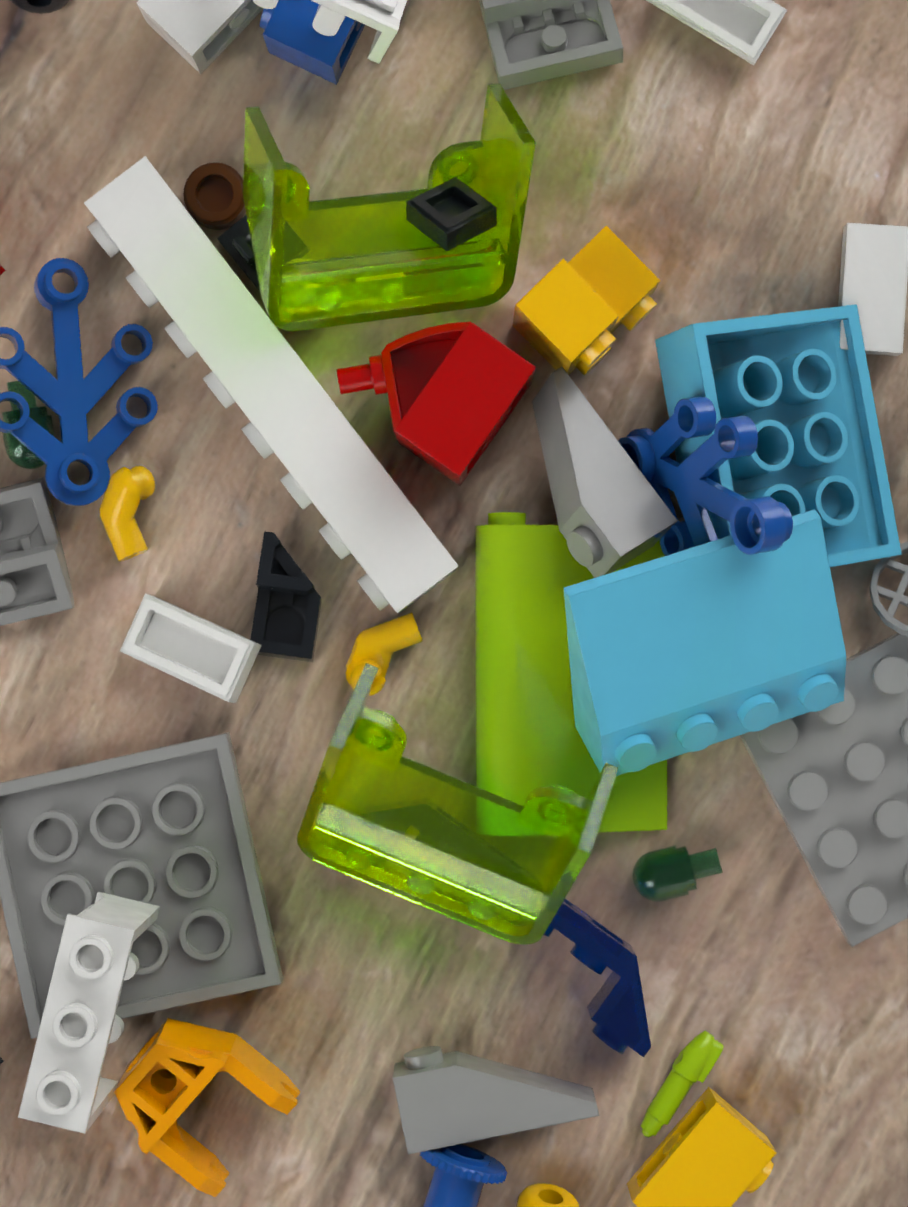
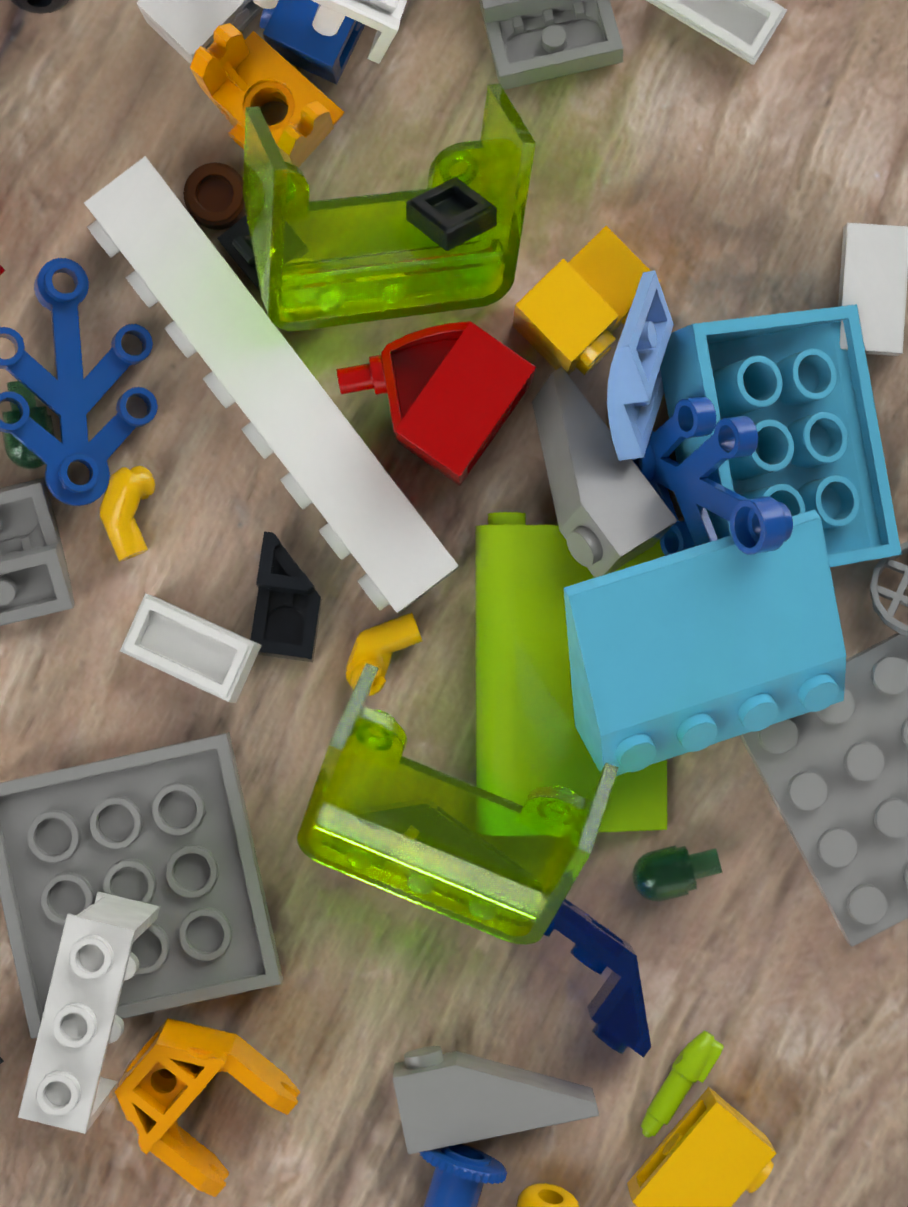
none -> light orange piece [190,23,345,171]
none -> light blue slope [607,270,674,461]

